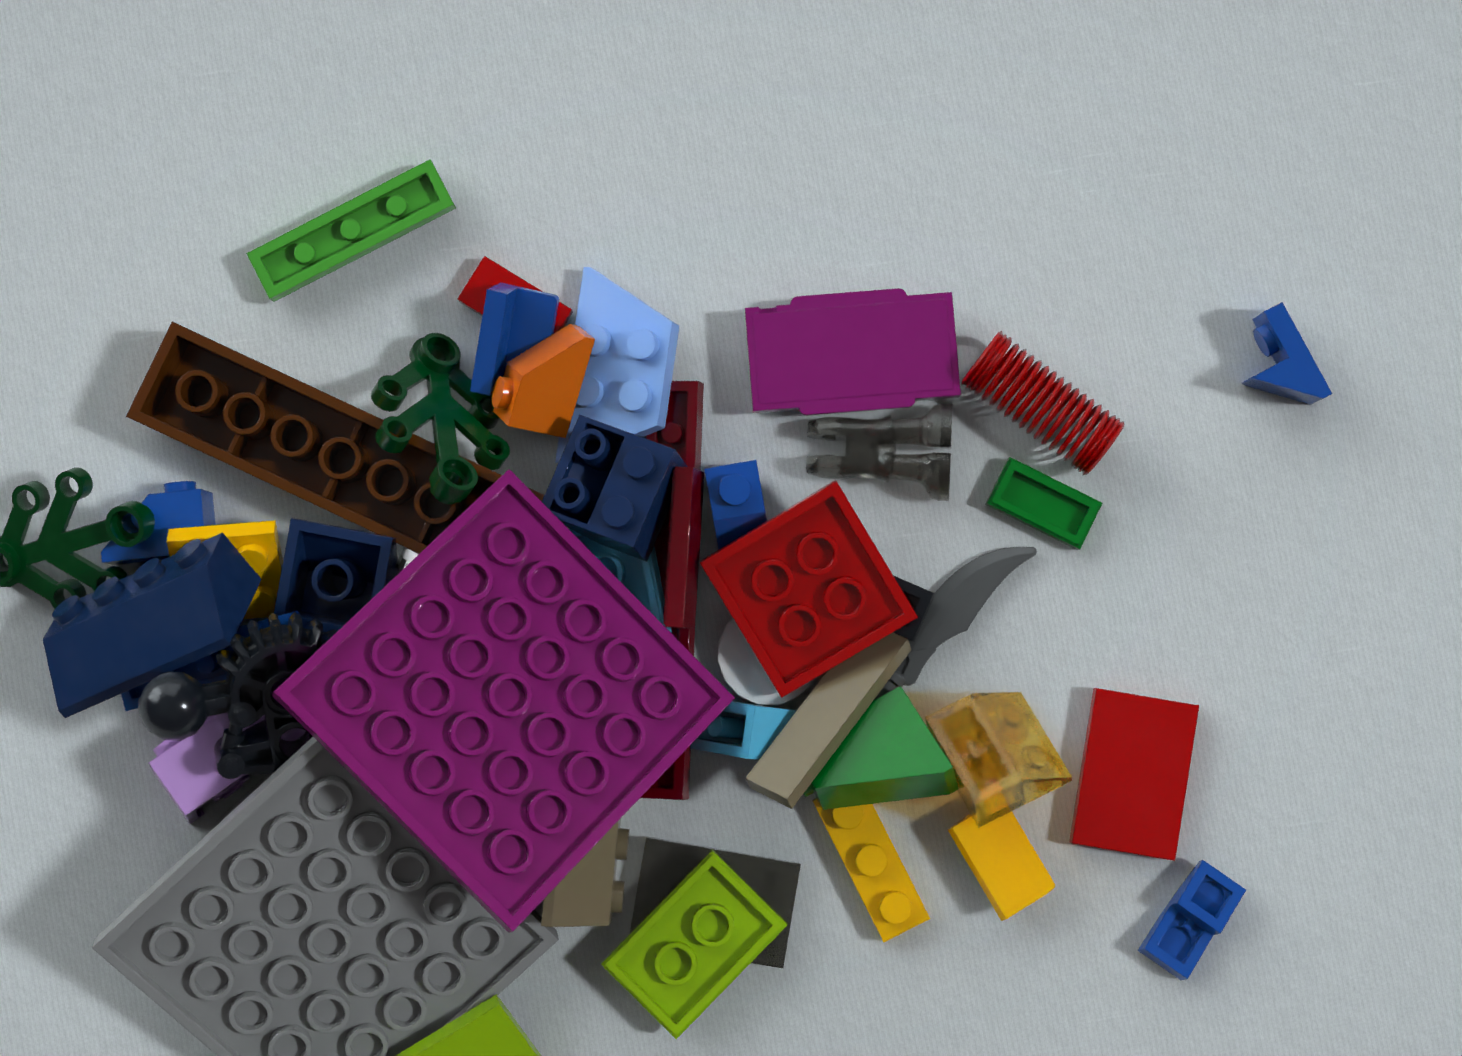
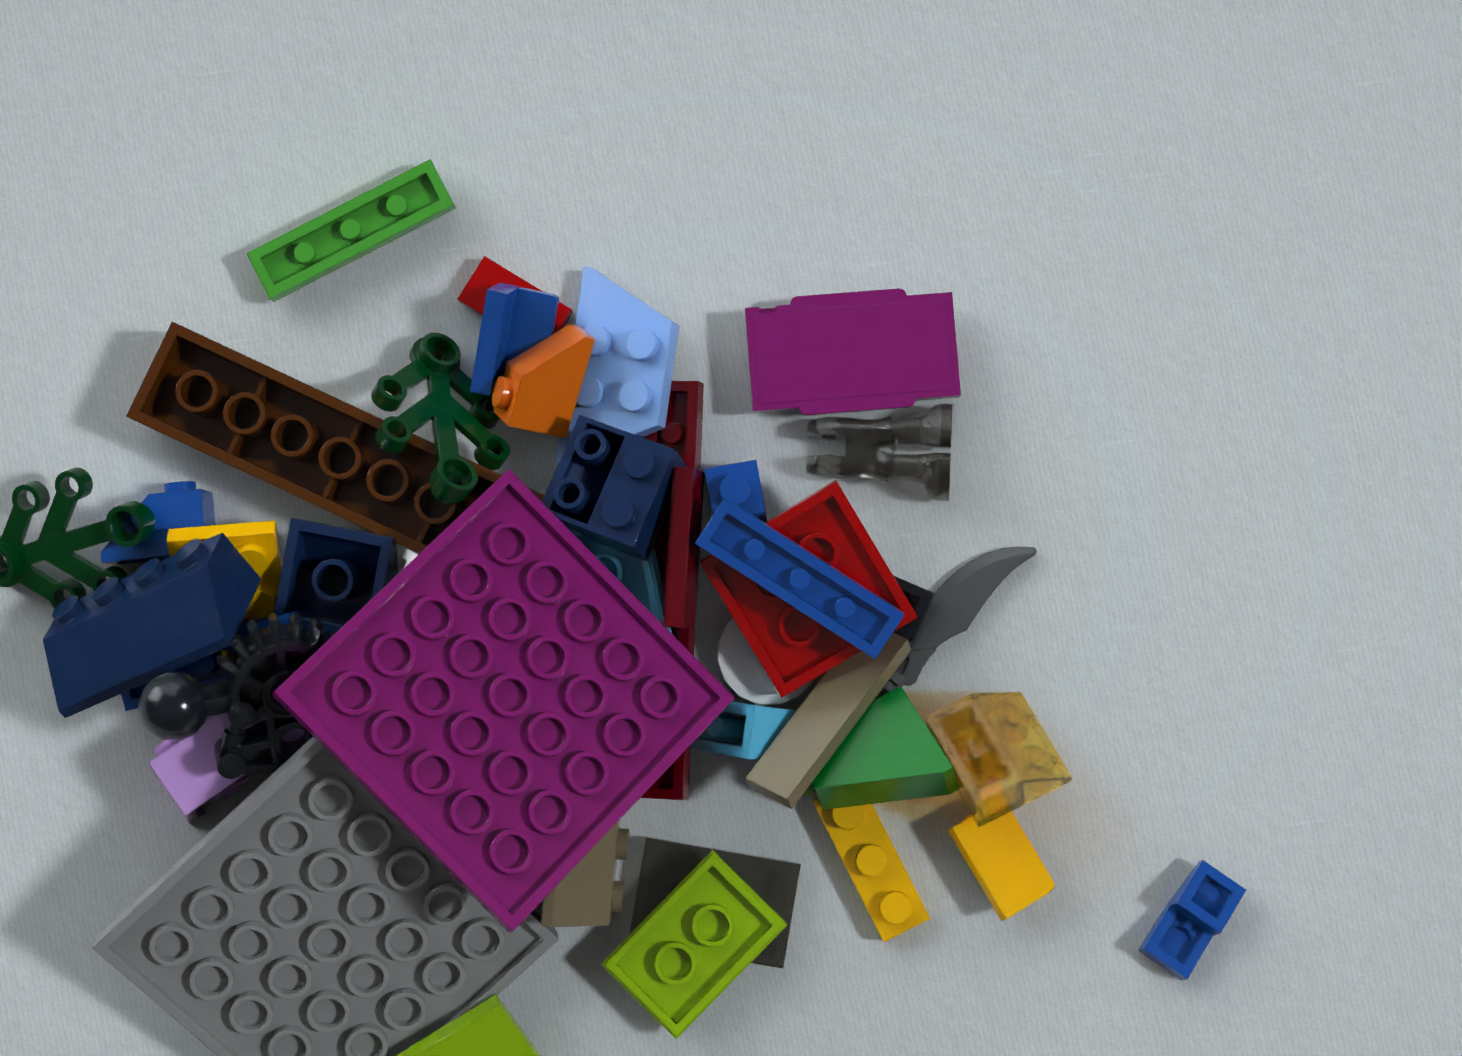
red piece [961,331,1125,475] -> none
green tile [985,457,1103,550] -> none
red tile [1069,688,1199,861] -> none
blue slope [1242,302,1332,405] -> none
none -> blue plate [695,497,905,659]

